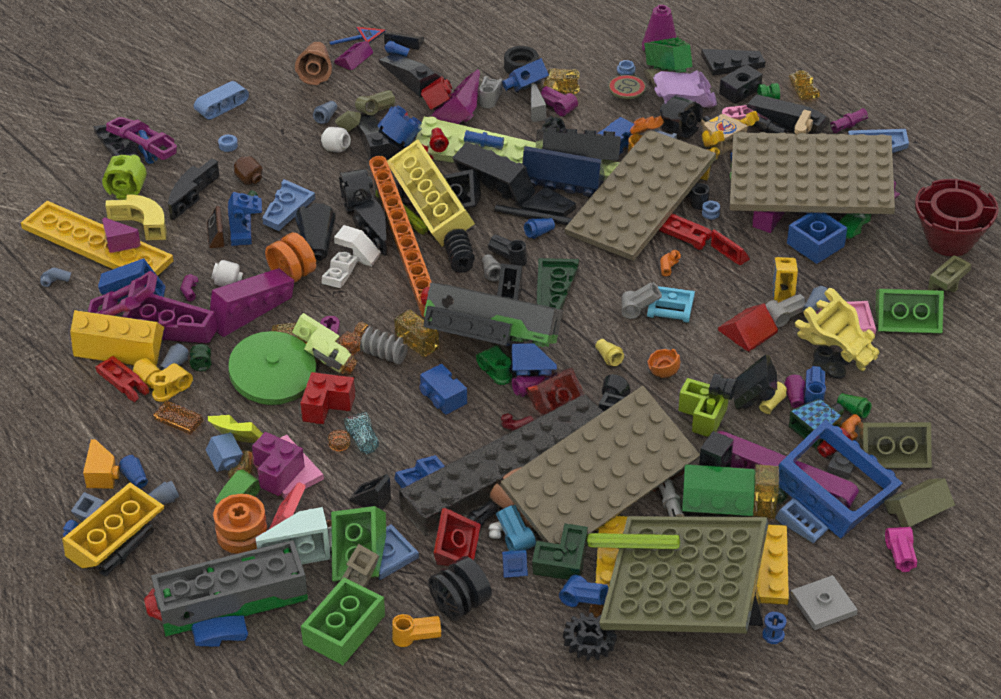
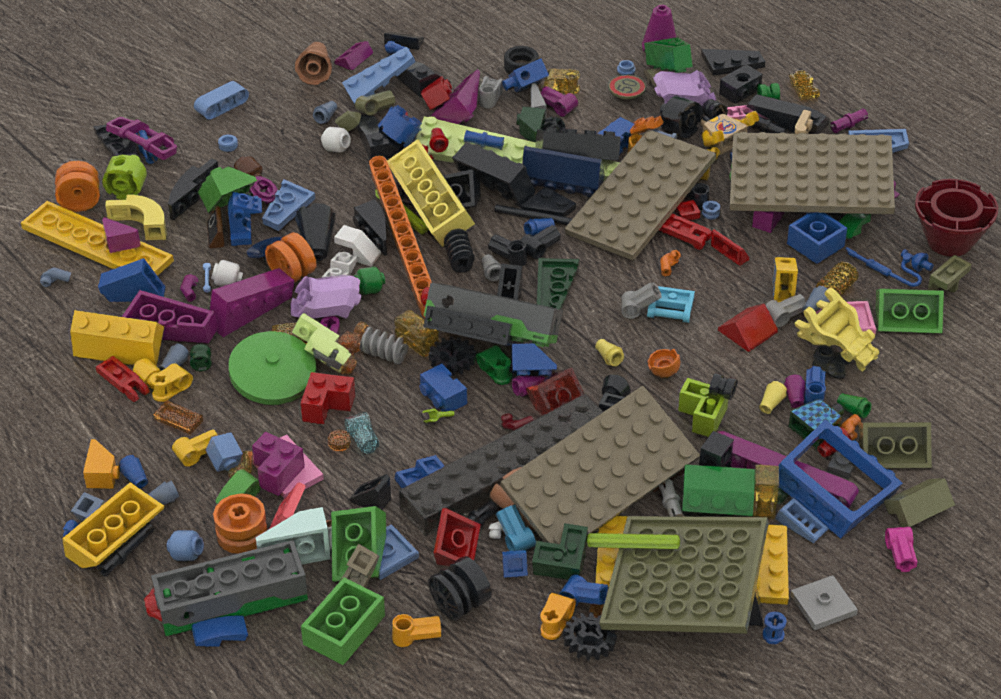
magenta bar [88,271,157,316] -> none
neon yellow slope [208,415,263,443] -> none
piece [330,27,386,45] -> none
black brick [339,169,374,212] -> none
black slope [734,354,777,410] -> none
none -> orange wheel [55,161,100,212]
none -> medium blue head [167,530,204,561]
none -> yellow piece [172,429,218,467]
none -> bright green slope [198,166,257,213]
none -> light blue hinge [203,263,211,293]
none -> dark blue dish [247,237,283,260]
none -> magenta gear [248,176,278,204]
none -> lavender brick [291,275,361,319]
none -> medium blue wing [342,47,416,104]
none -> green head [353,266,385,295]
none -> lime hand [422,409,454,423]
none -> black gear [429,336,476,376]
none -> dark green slope [516,107,545,142]
none -> black piece [521,225,561,259]
none -> light orange piece [540,593,576,640]
none -> red plate [675,200,701,221]
none -> black wheel [702,99,728,119]
none -> clear yellow piece [816,261,859,303]
none -> blue piece [845,247,934,287]

